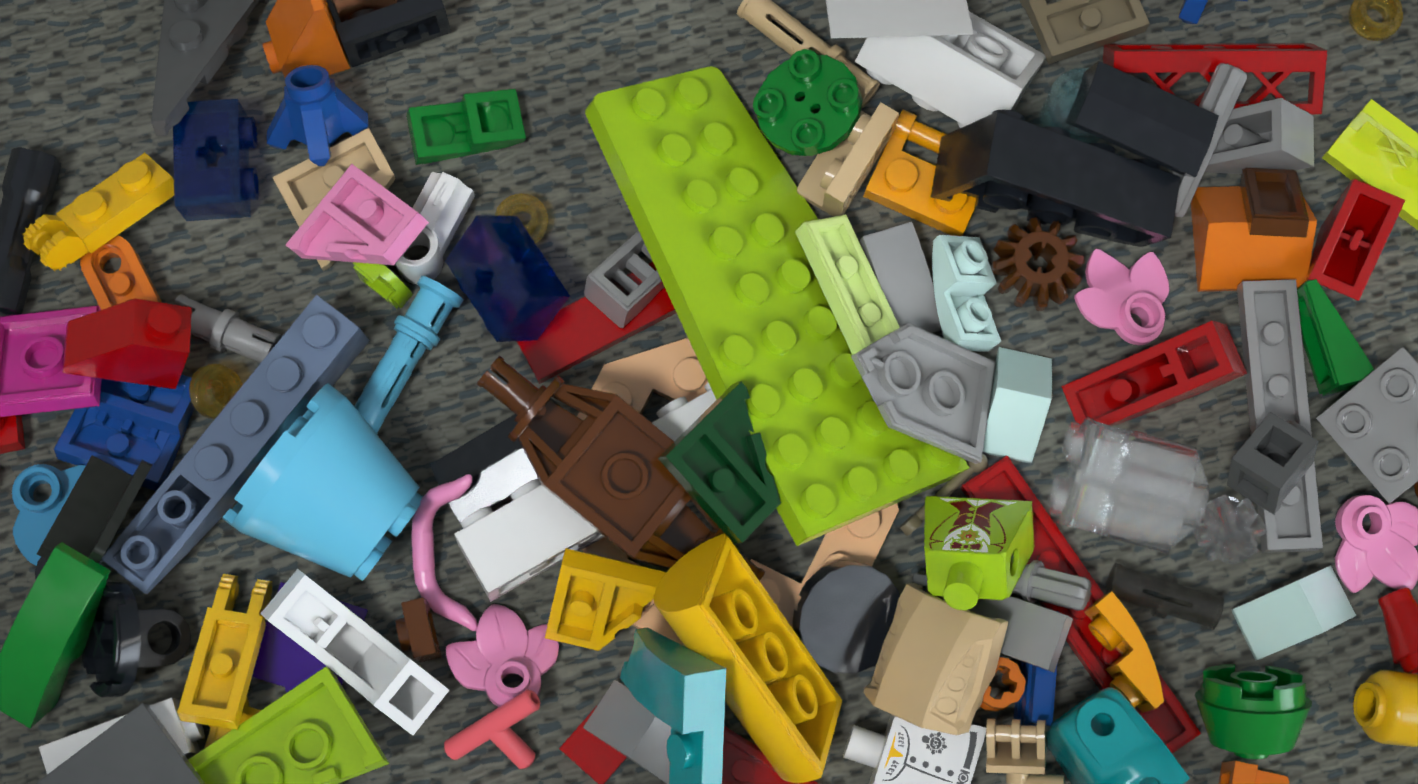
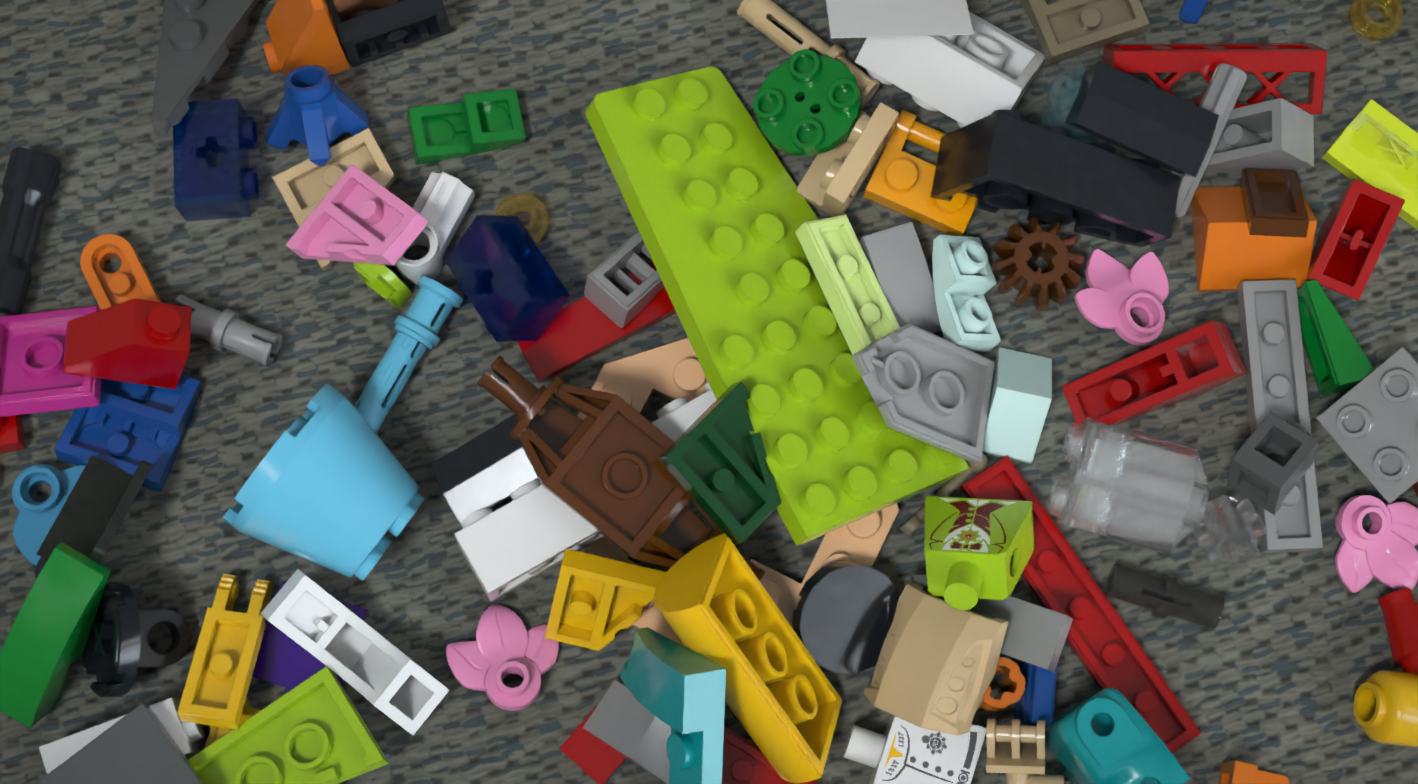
yellow hinge [22,152,180,271] -> none
sand blue slope [101,295,370,594] -> none
clear yellow plate [189,364,243,419] -> none
reddish brown plate [395,597,442,663] -> none
bright pink animal [411,474,478,631] -> none
coral piece [444,689,540,769] -> none
light grey axle [1012,560,1091,611] -> none
light orange slope [1084,591,1164,713] -> none
green cone [1195,664,1312,759] -> none
light aqua slope [1231,565,1356,661] -> none

